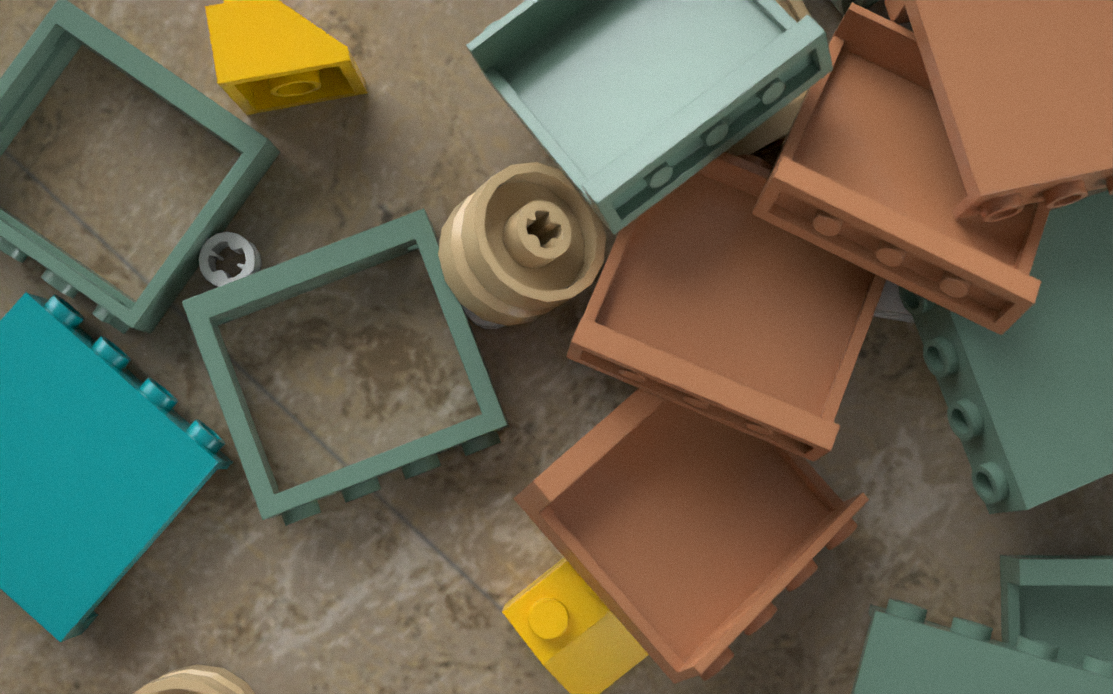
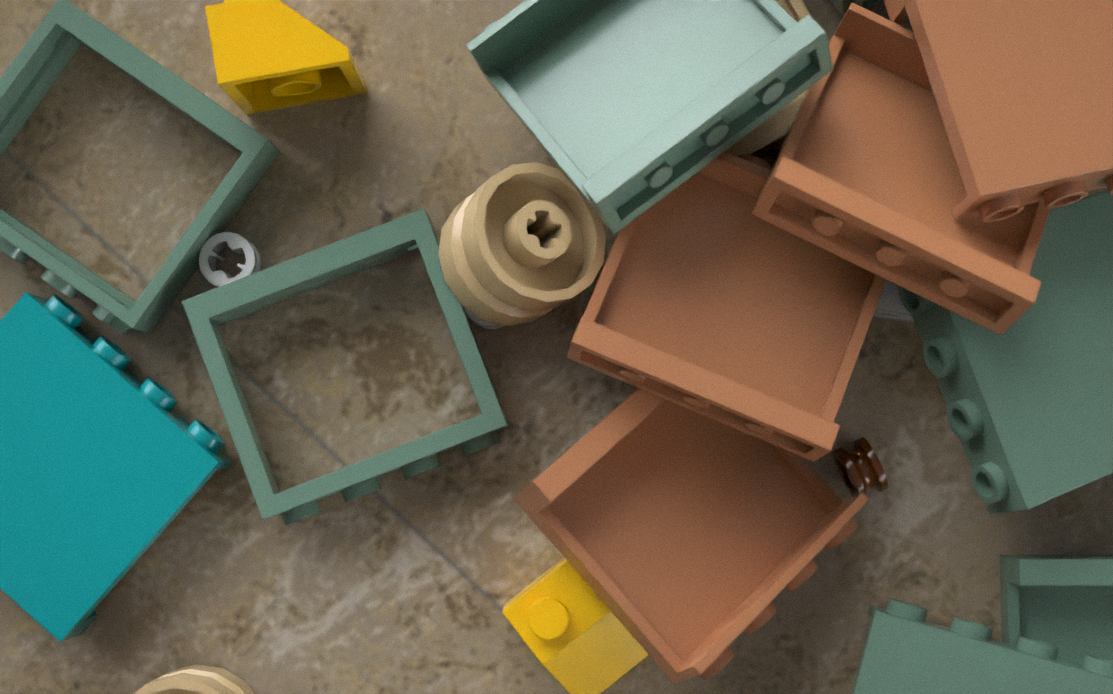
none -> reddish brown bush [832,437,888,497]

